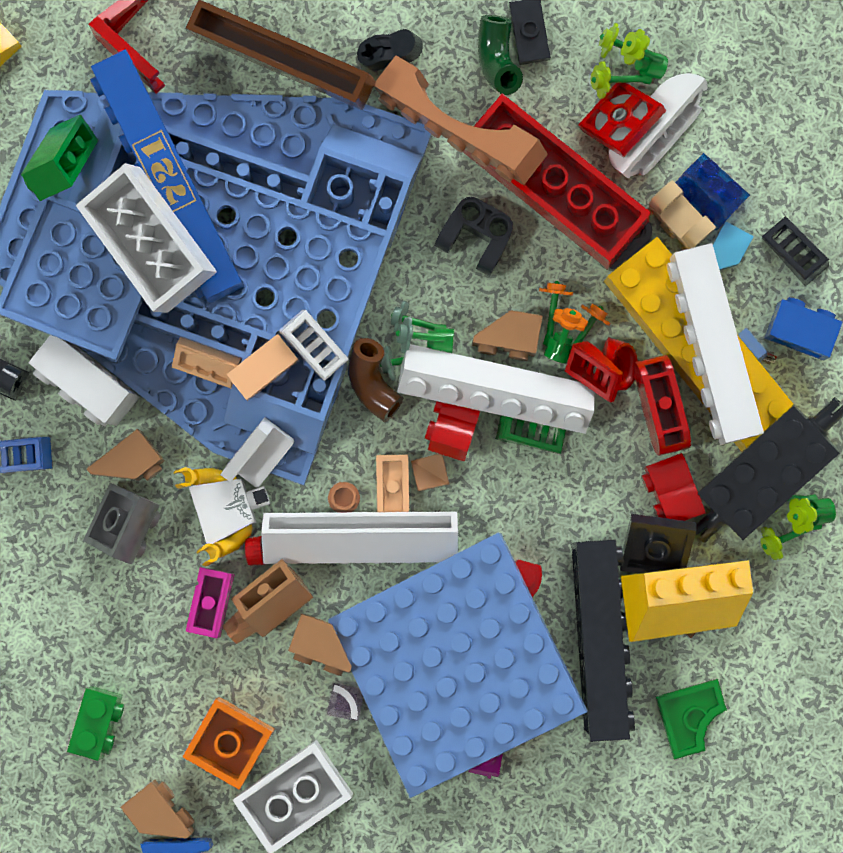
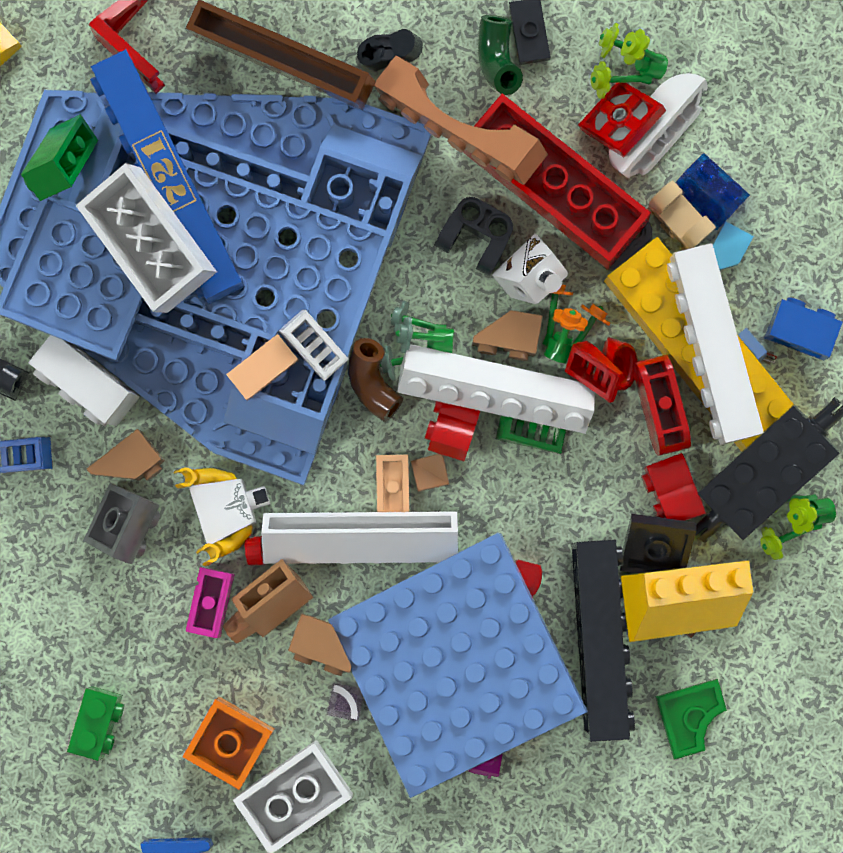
medium nougat slope [120,779,195,838] -> none
light nougat plate [172,337,241,389] -> none
white panel [220,417,294,488] -> none
nougat plate [328,482,360,513] -> none
black slope [762,216,829,286] -> none
none -> white torso [492,234,568,304]

